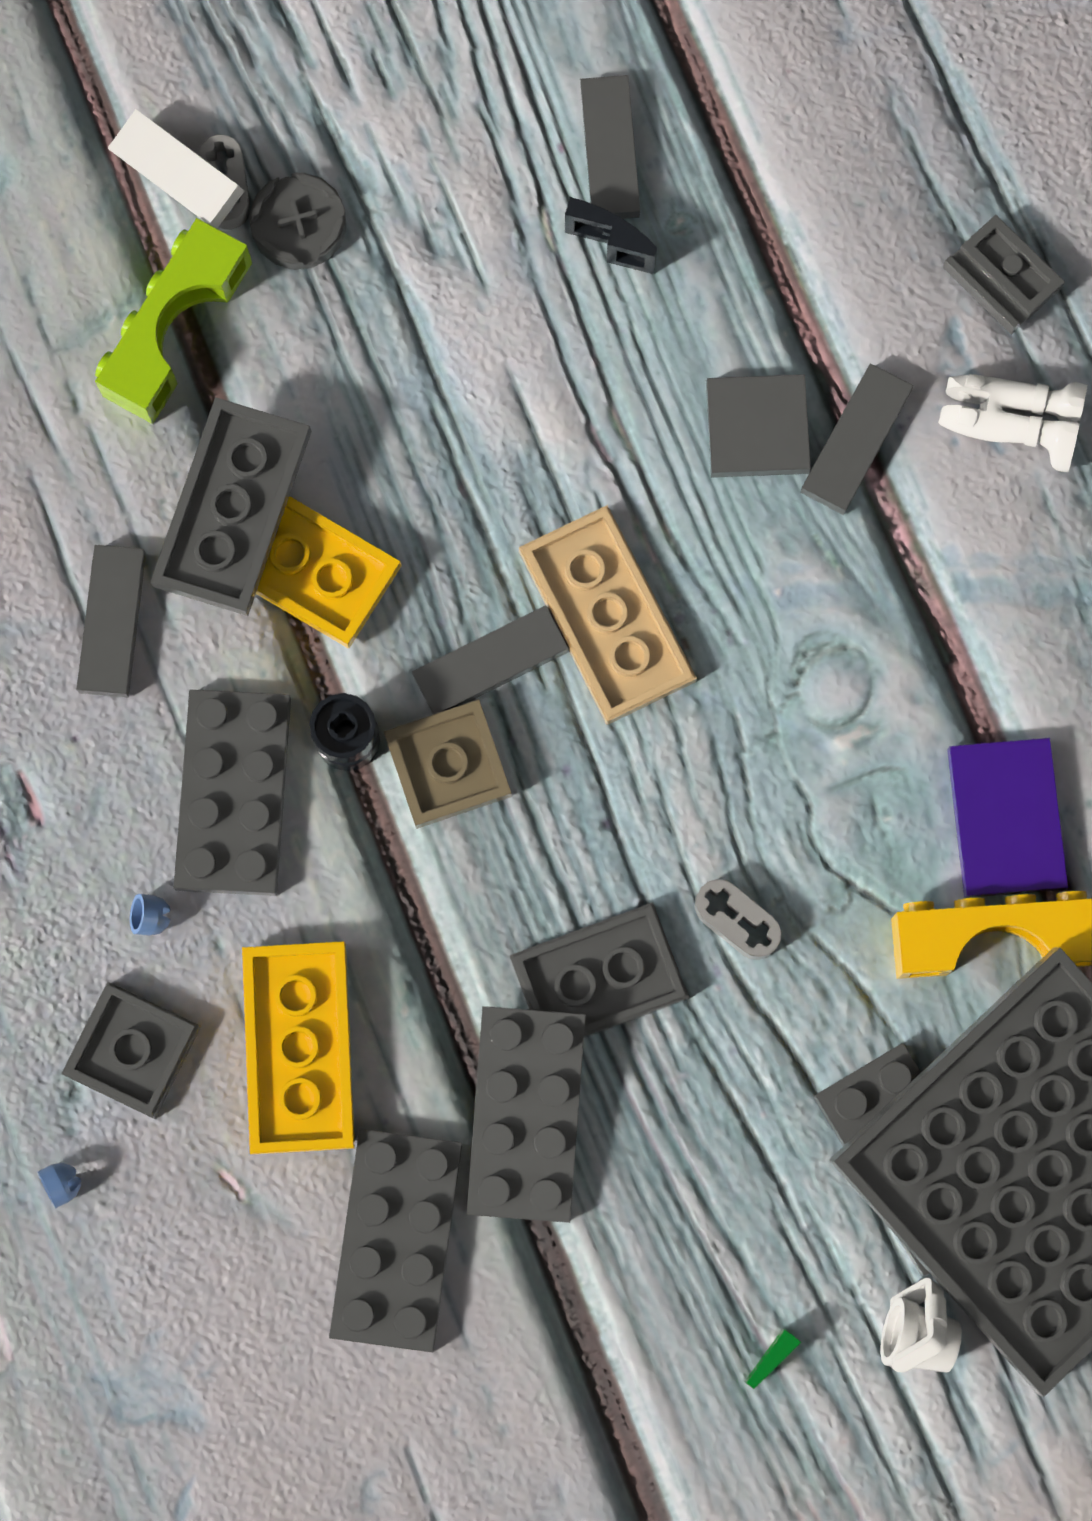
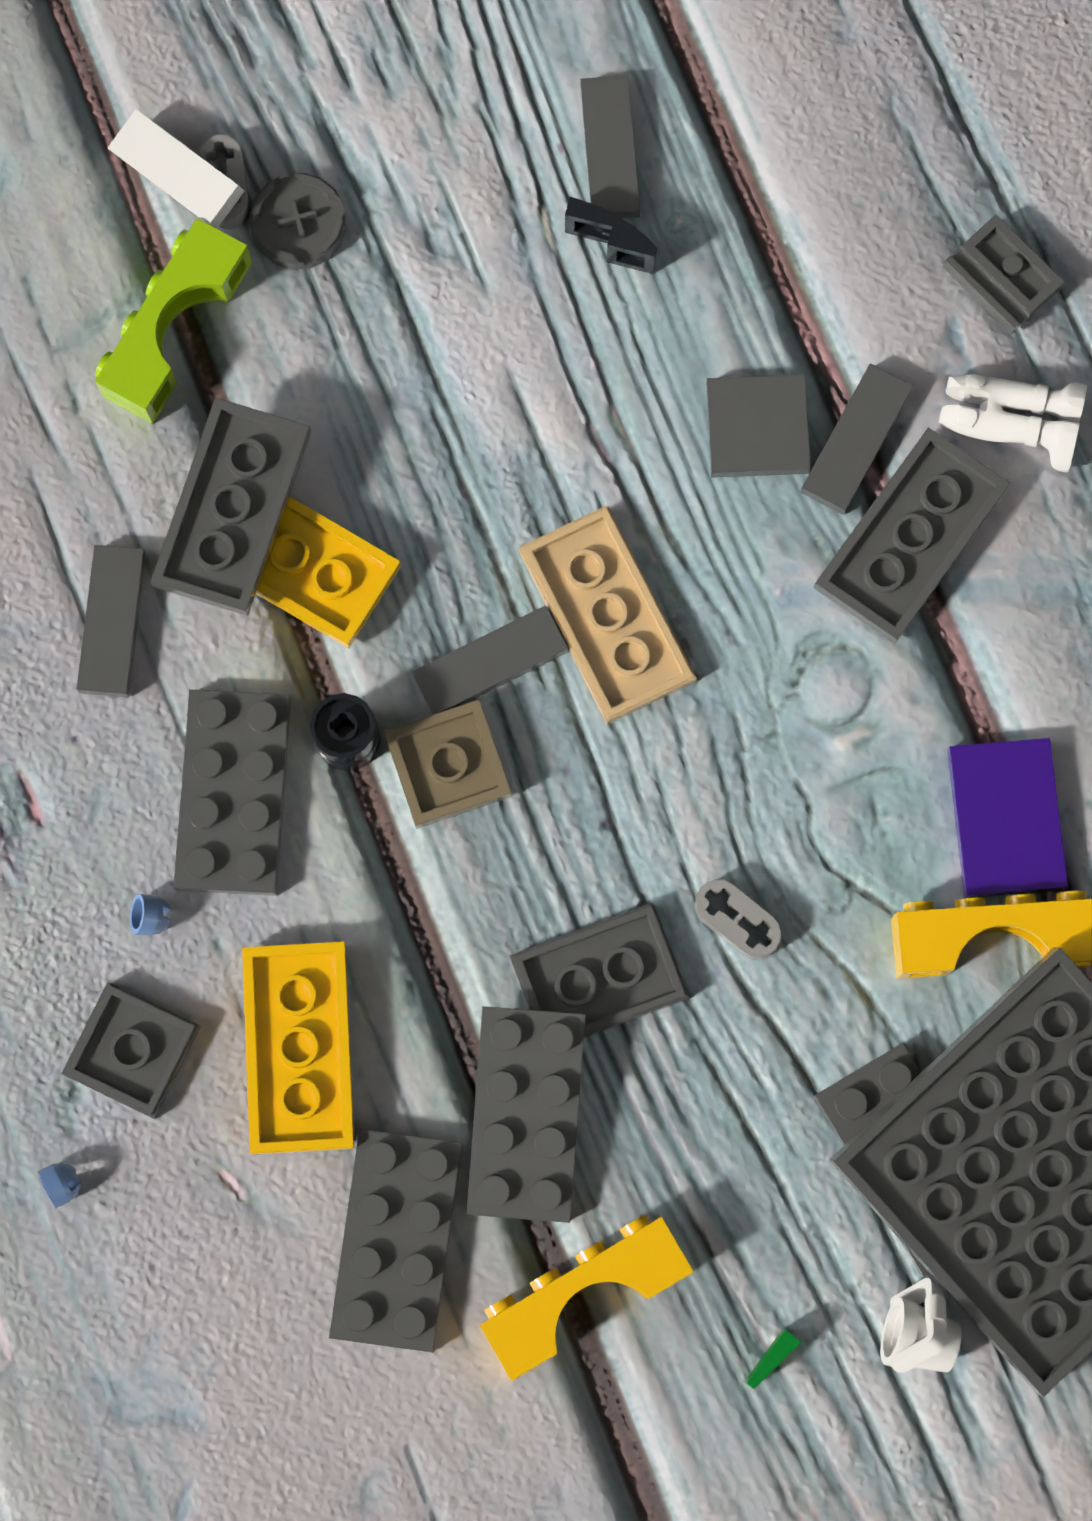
none -> yellow arch [480,1214,694,1381]
none -> dark grey plate [813,427,1010,644]

